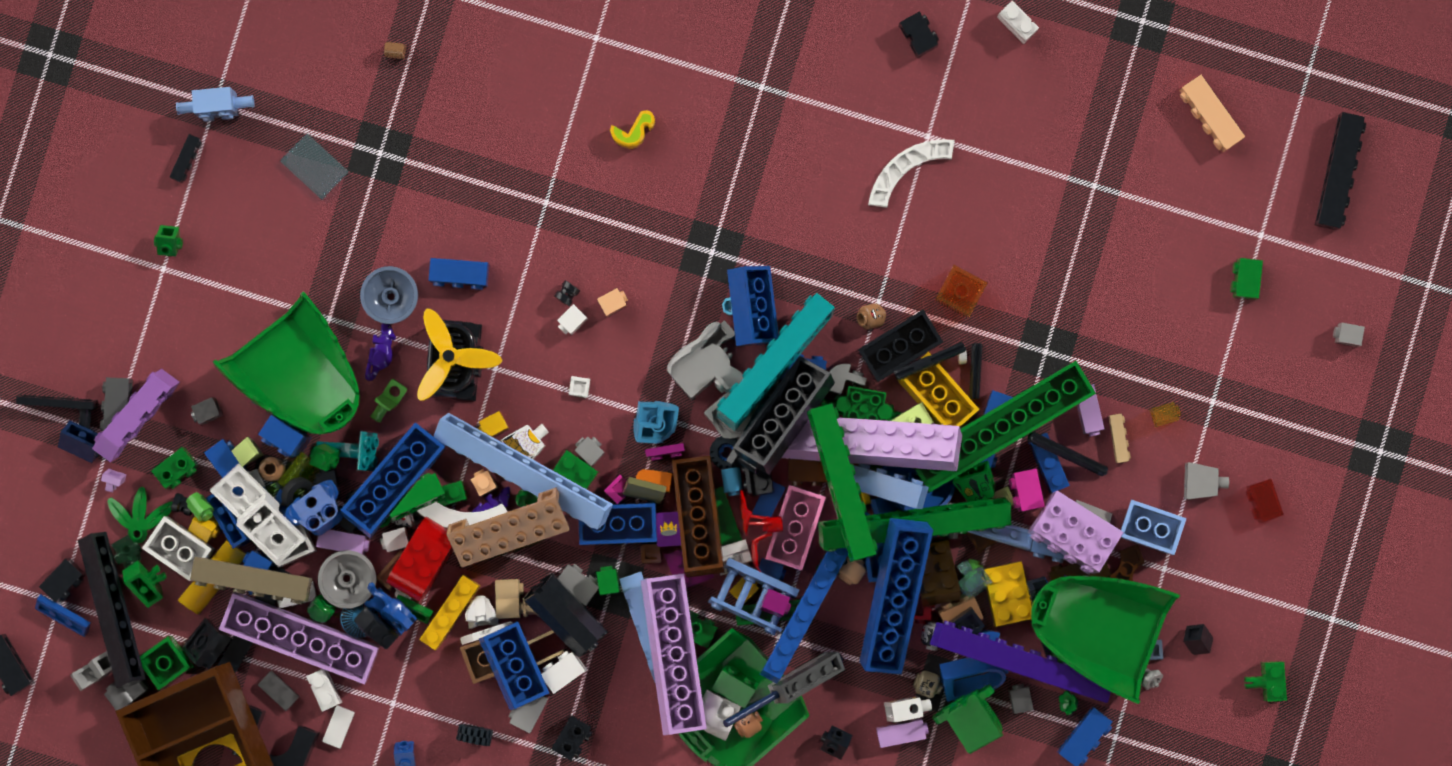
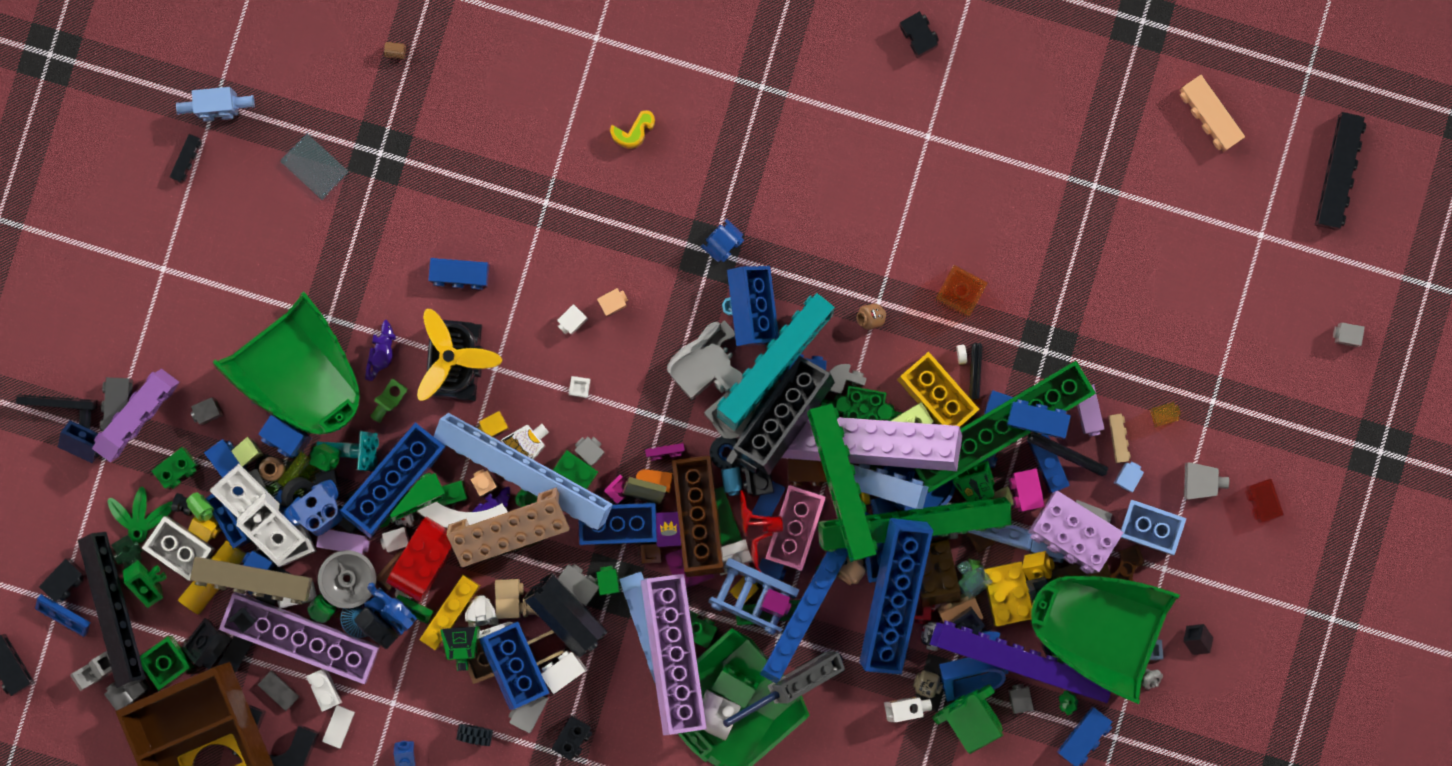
lavender tile [101,469,127,493] -> none
green brick [154,225,183,257] -> none
sand blue hat [360,266,418,324] -> none
black wheel [554,280,580,307] -> none
dark azure brick [633,401,679,444] -> none
nougat head [733,711,763,738] -> none
black brick [820,725,853,760] -> none
black brick [857,309,943,383] -> none
white tile [868,139,954,208] -> none
lavender brick [876,719,929,748] -> none
black axle [894,342,966,380] -> none
white brick [997,1,1039,44] -> none
green brick [1230,258,1263,300] -> none
green brick [1244,661,1287,702] -> none
none -> black panel [228,606,258,633]
none -> torso [440,626,480,671]
none -> blue brick [701,218,744,262]
none -> blue brick [1007,399,1071,439]
none -> yellow brick [1022,551,1054,580]
none -> light blue brick [1114,461,1144,493]

